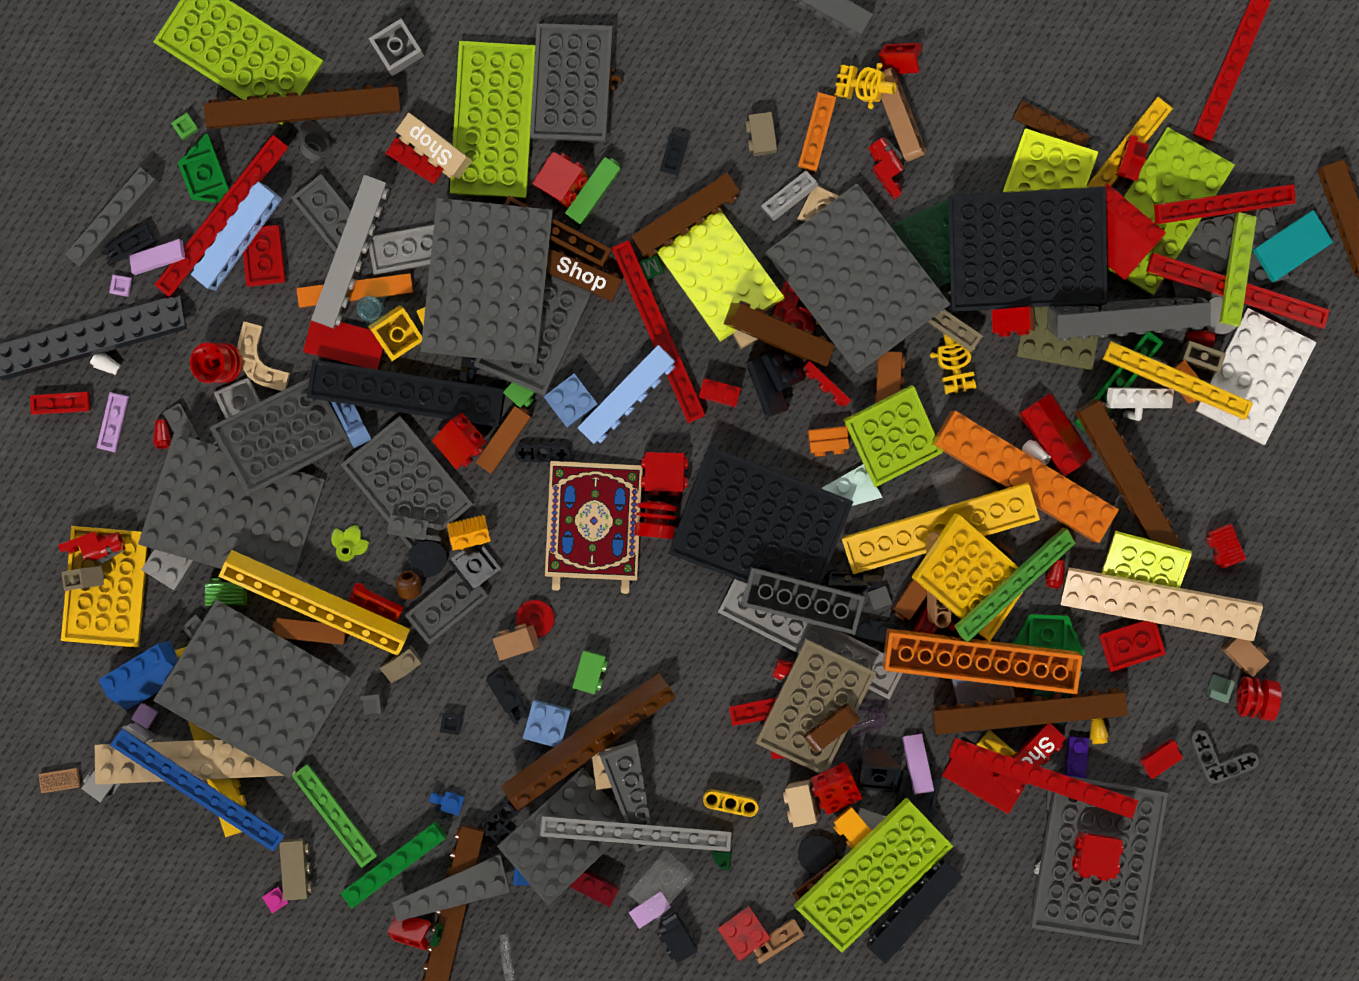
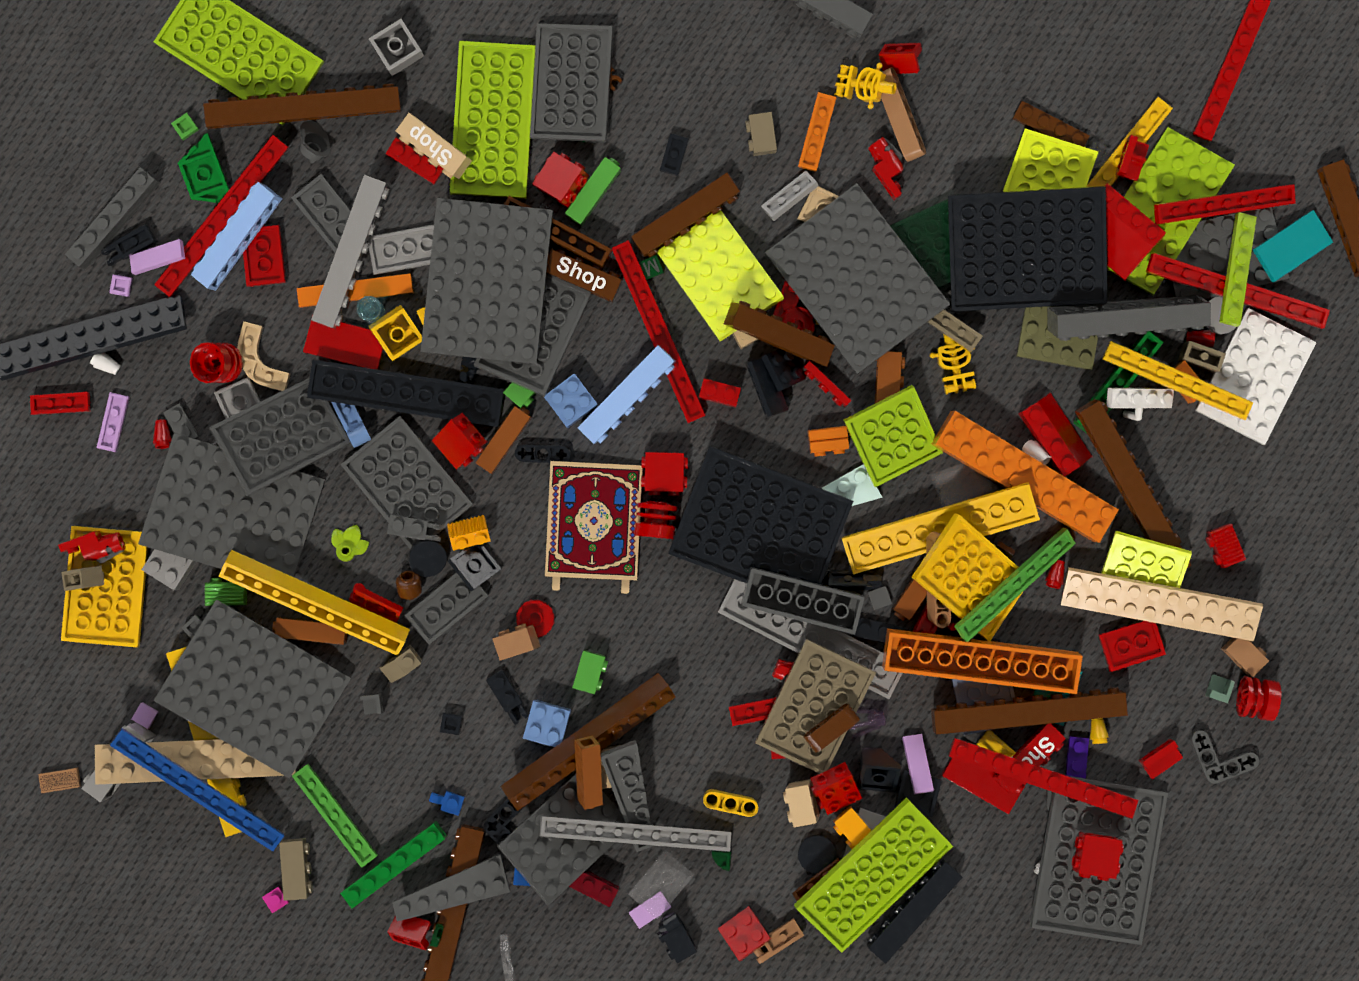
blue slope [99,641,179,710] -> none
red brick [991,307,1035,337] -> none
green wing [1012,614,1085,655] -> none
none -> dark orange brick [574,735,603,810]

